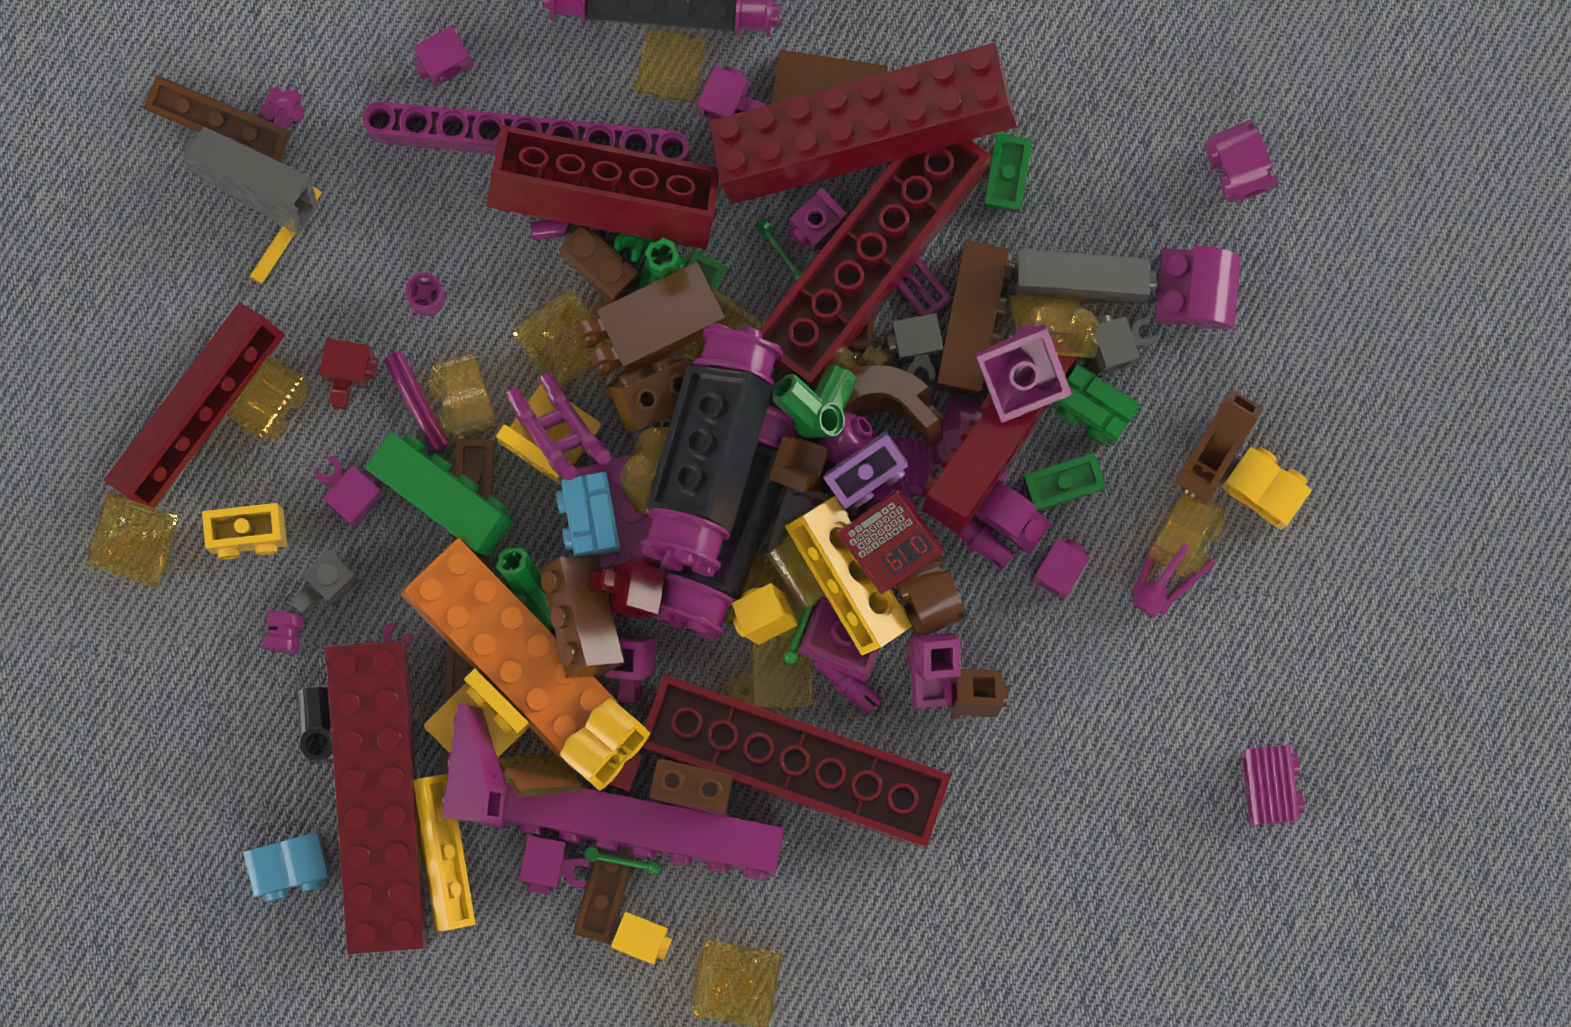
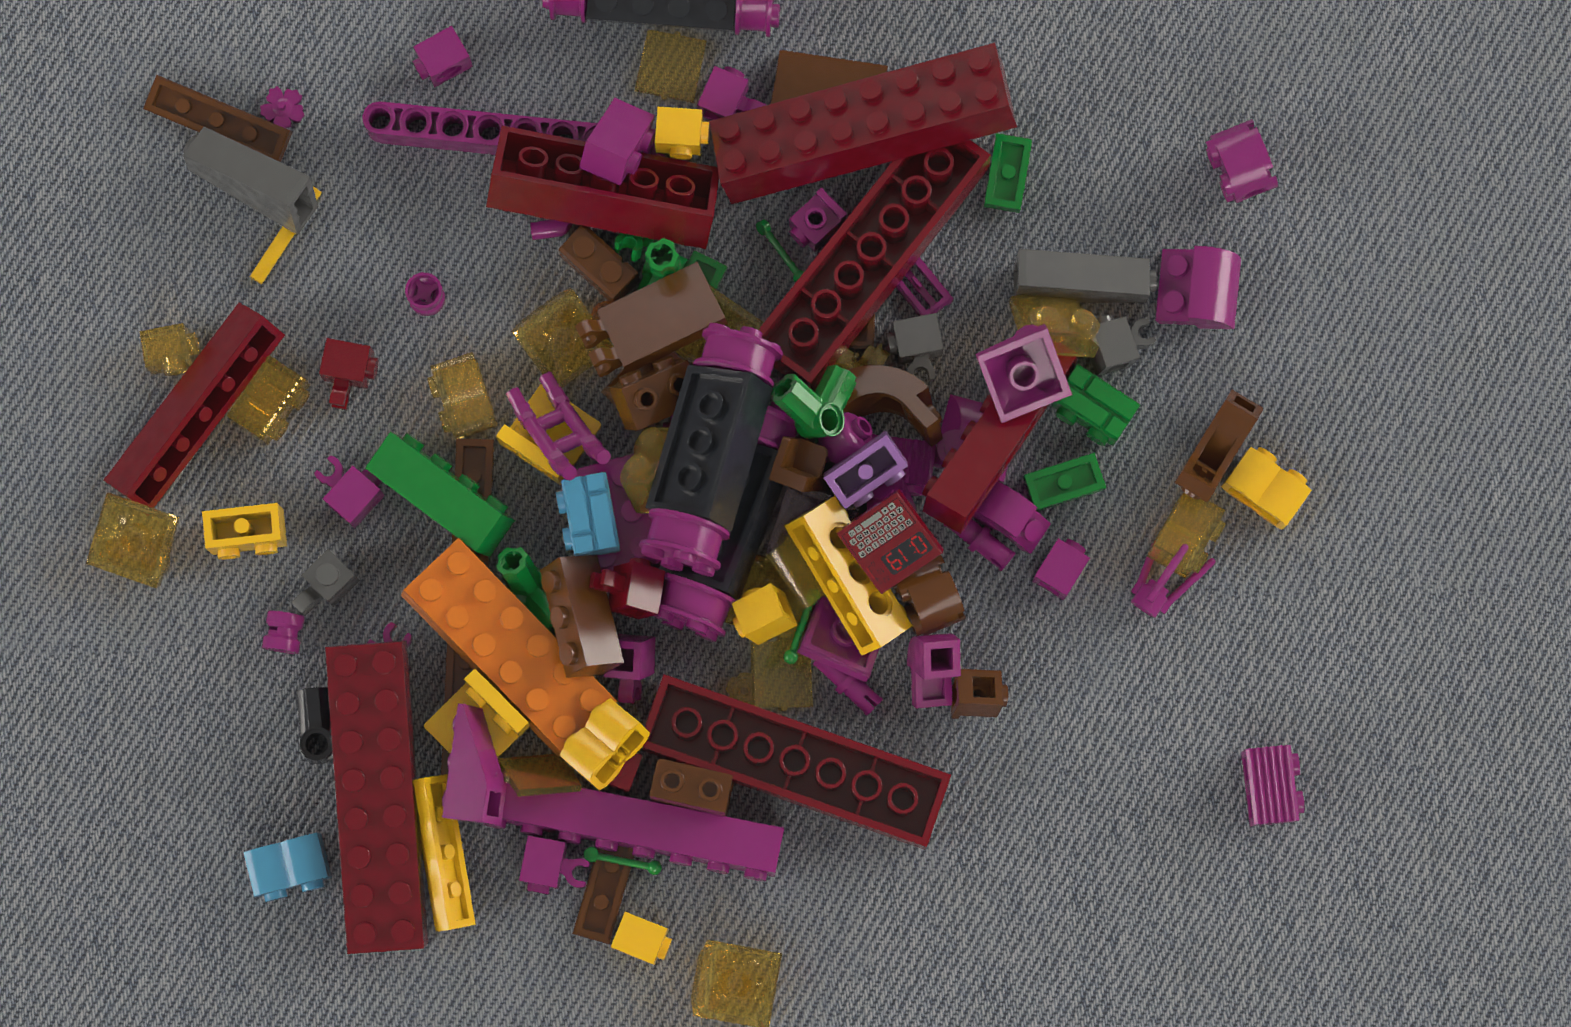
magenta axle [384,351,449,454] -> none
reddish brown brick [935,240,1014,399] -> none
none -> clear yellow brick [139,323,200,376]
none -> magenta brick [579,97,656,186]
none -> yellow brick [655,107,709,160]

